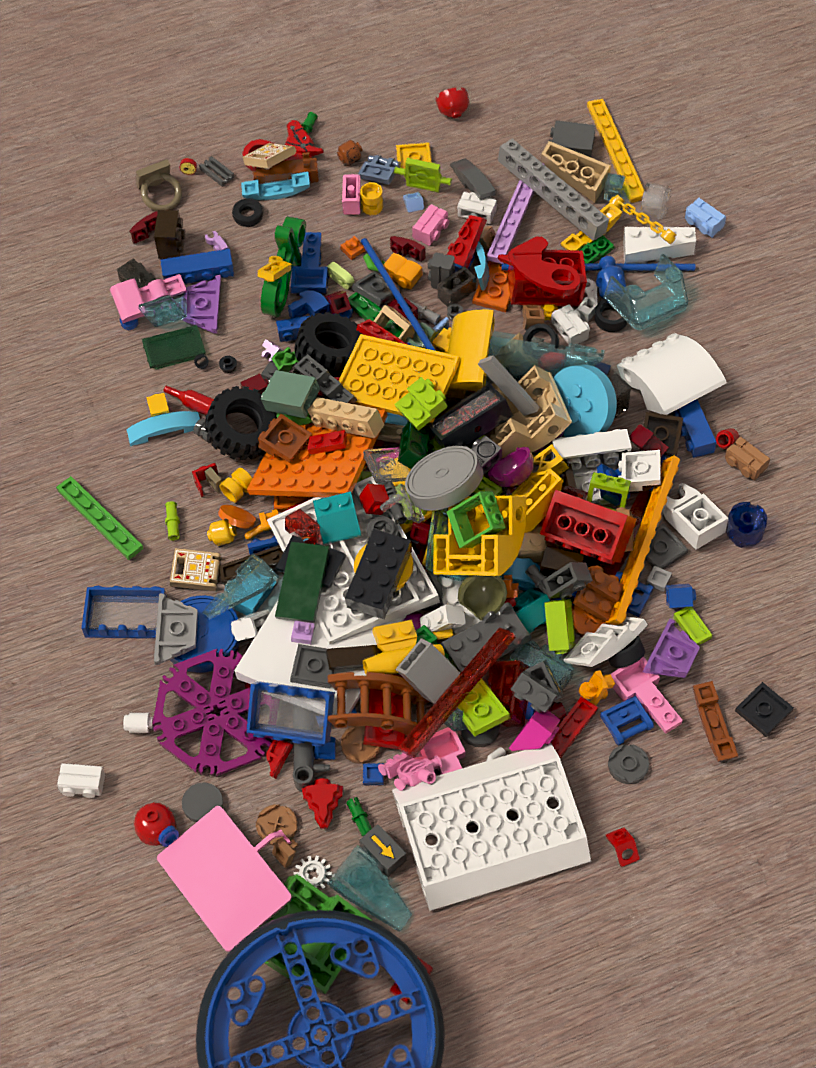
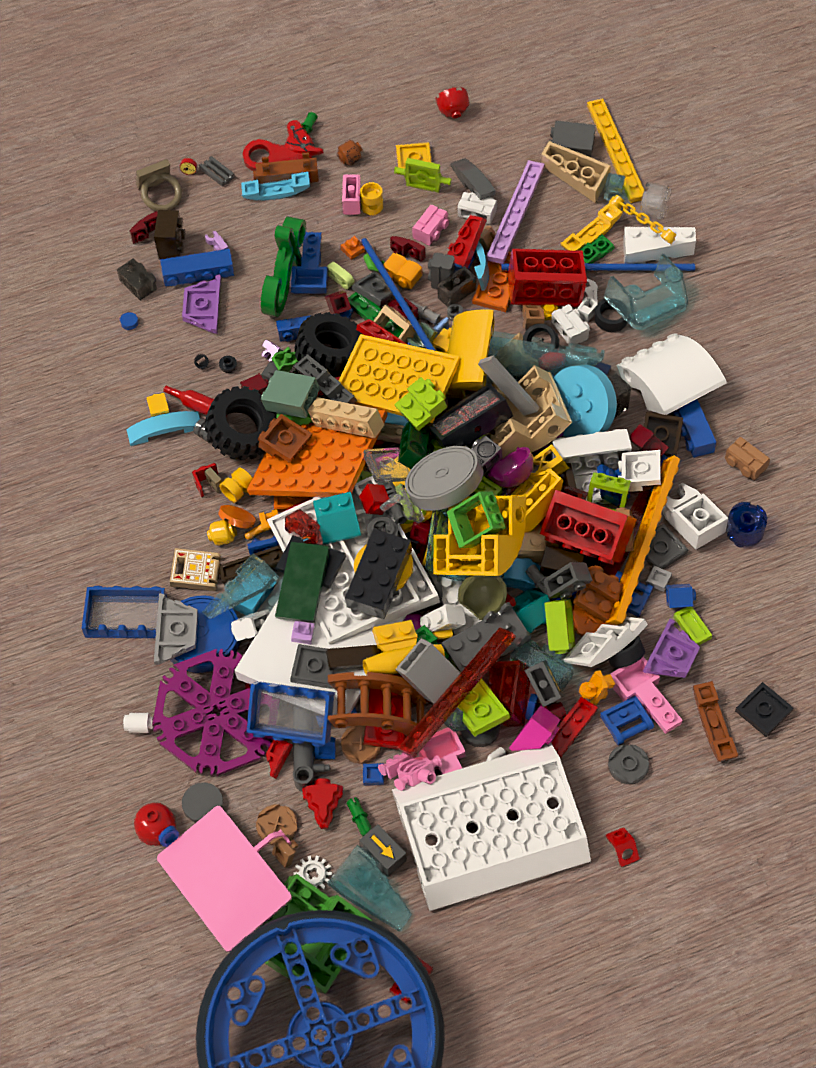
bright green plate [56,476,143,560] -> none
white brick [57,763,105,798] -> none
bright pink plate [110,274,187,323] -> none
clear light blue bracket [138,295,187,327] -> none
clear green piece [142,325,206,369] -> none
lime pin [165,501,180,541] -> none
black tyre [232,198,263,227] -> none
tan container [243,143,296,169] -> none
yellow hinge [257,256,291,282] -> none
blue brick [288,291,330,318] -> none
red plate [307,430,347,455] -> none
sand blue plate [358,155,401,185] -> none
light blue slope [403,192,424,212] -> none
light grey brick [498,139,609,241] -> none
red animal [498,236,581,297] -> none
orange tile [503,575,519,598] -> none
dark grey brick [511,671,559,713] -> none
blue piece [596,256,627,299] -> none
light blue brick [685,198,726,237] -> none
red brick [716,428,739,449] -> none

